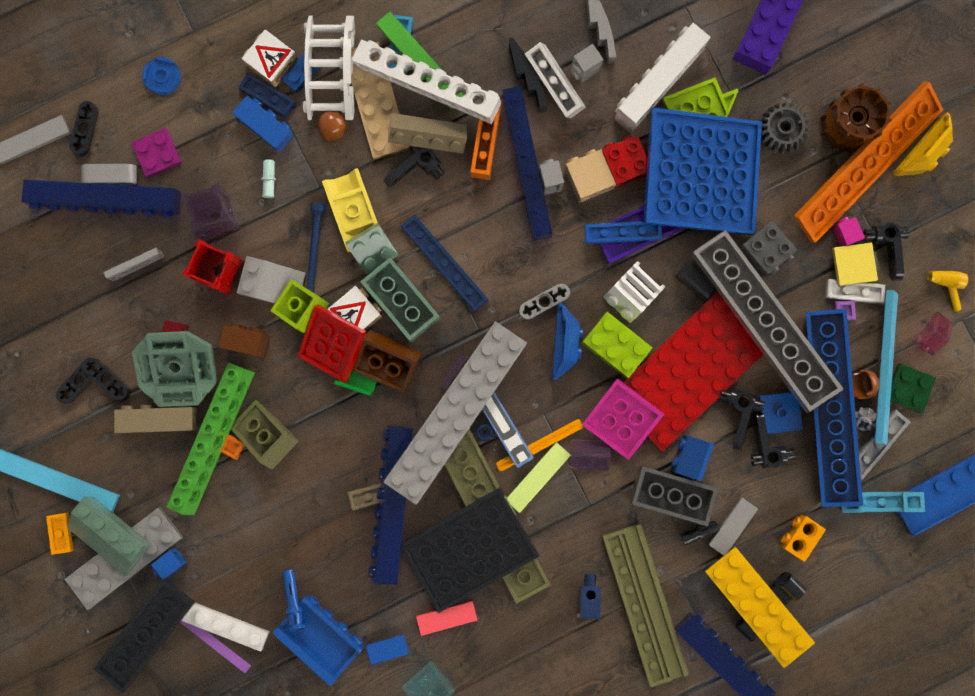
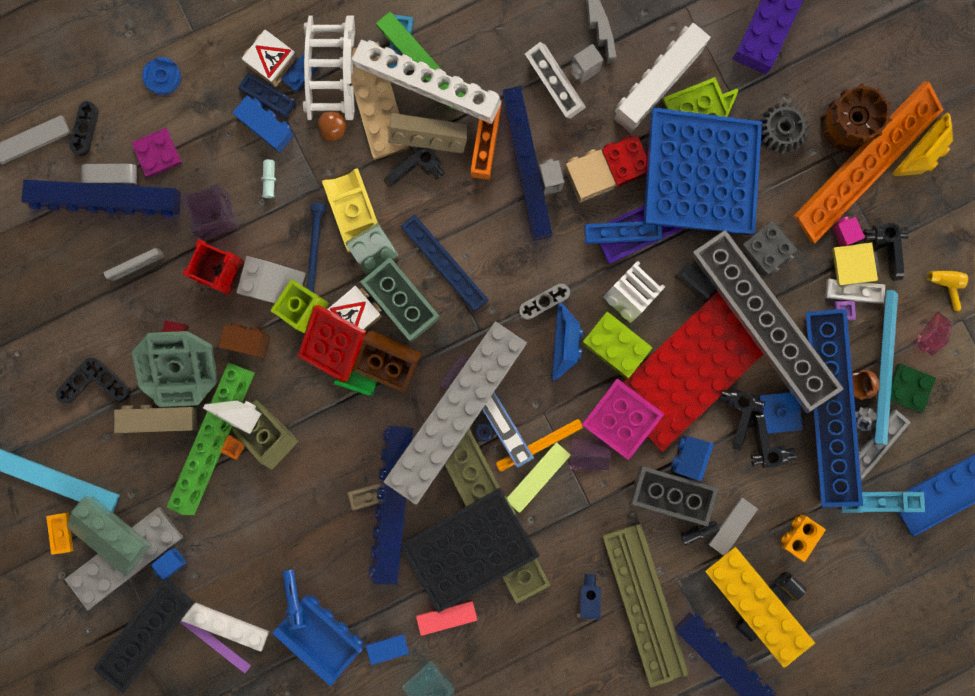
black slope [508,37,548,113] -> none
none -> white slope [203,401,261,434]

